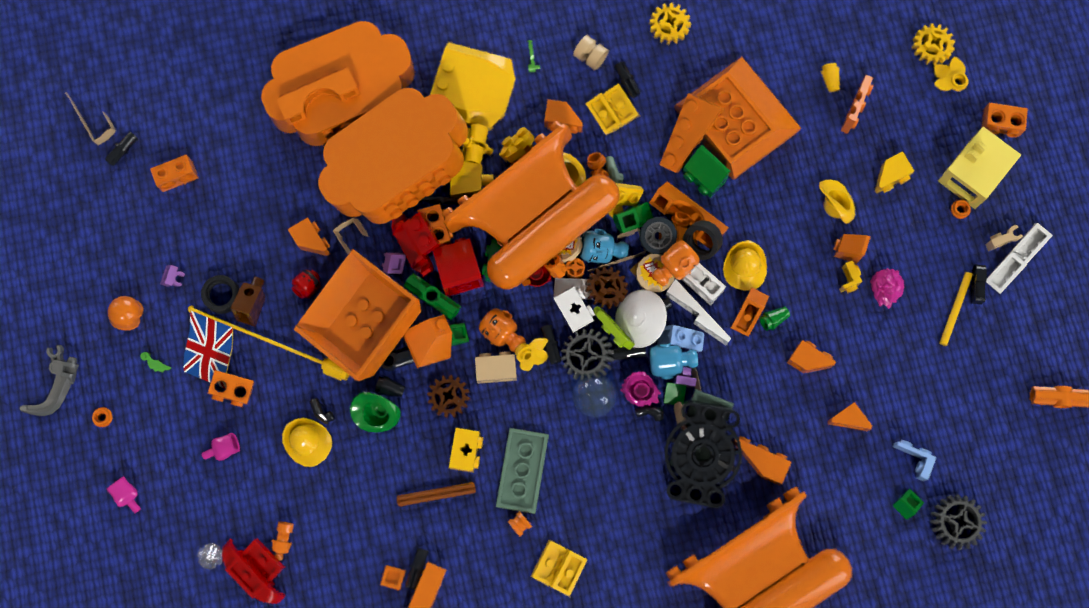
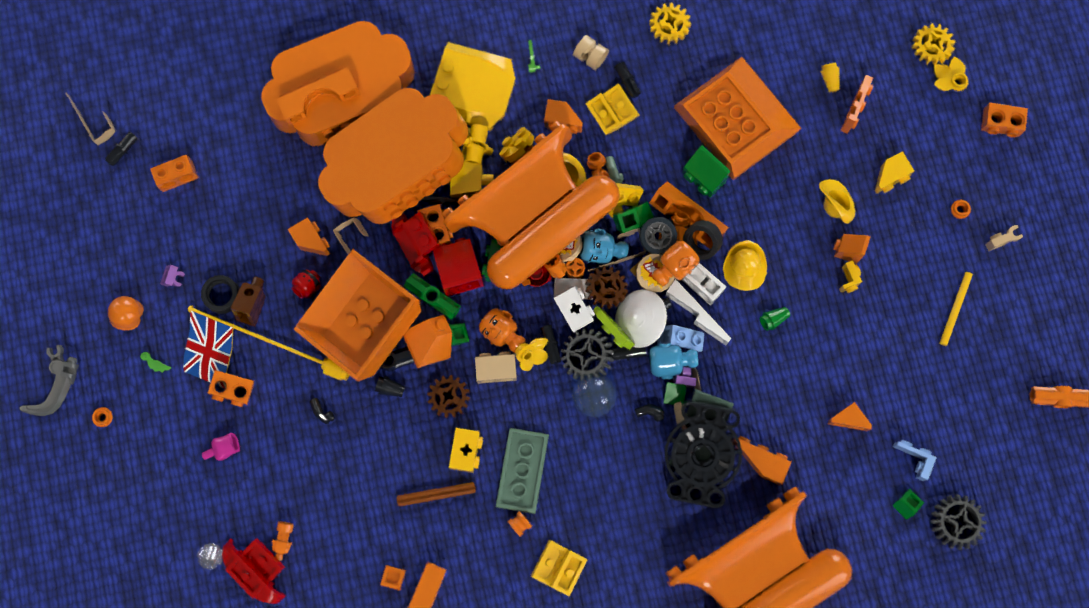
dark pink piece [106,476,141,514] -> none
yellow hat [282,418,332,467] -> none
green hat [350,392,401,432] -> none
medium lavender tile [382,253,406,274] -> none
black axle [405,548,429,590] -> none
dark pink hair [620,371,661,407] -> none
orange wing [660,93,724,173] -> none
orange slope [731,287,769,337] -> none
orange slope [787,340,836,374] -> none
dark pink hair [870,268,904,309] -> none
light yellow piece [938,126,1021,209] -> none
black piece [971,264,987,305] -> none
white slope [986,223,1053,294] -> none

